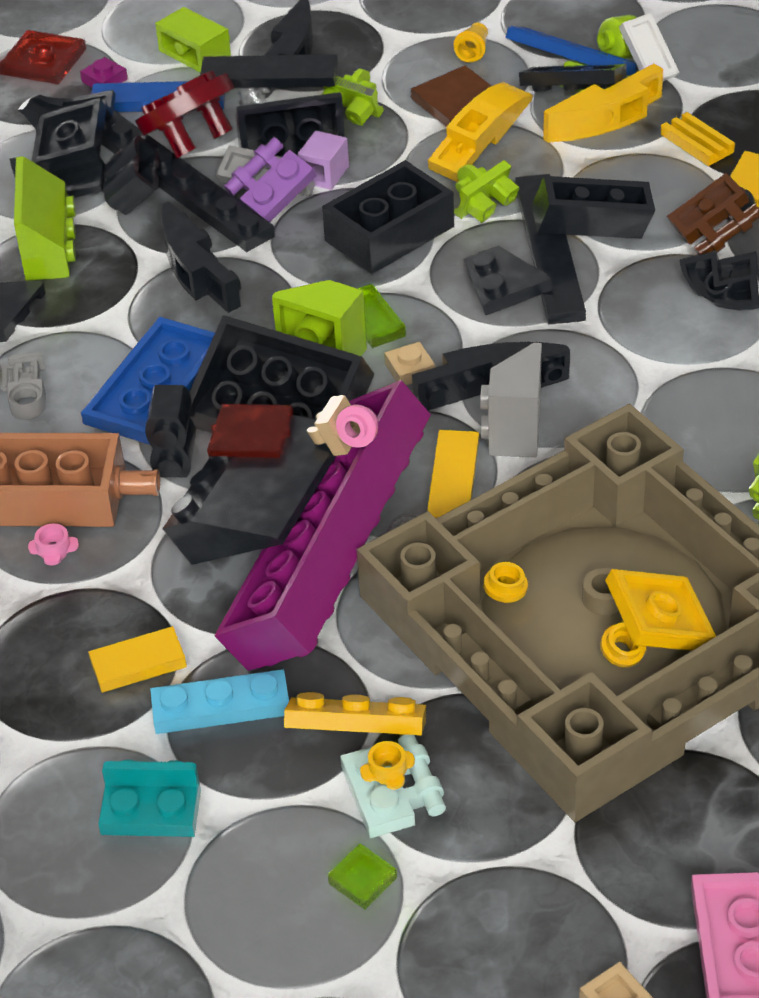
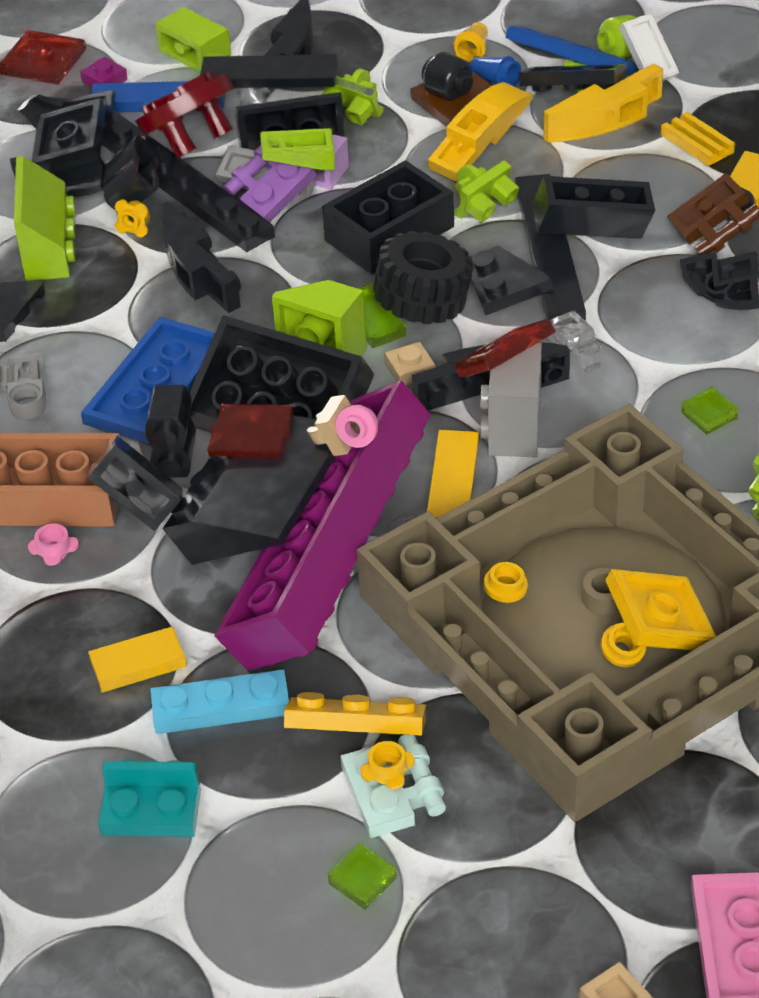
none -> black brick [88,435,183,531]
none -> yellow plate [115,199,150,238]
none -> lime slope [260,128,335,171]
none -> black tyre [373,231,473,324]
none -> black head [421,52,473,101]
none -> clear red tile [454,319,556,378]
none -> blue cone [470,56,521,87]
none -> clear plate [541,310,600,372]
none -> clear neon green tile [681,387,739,435]

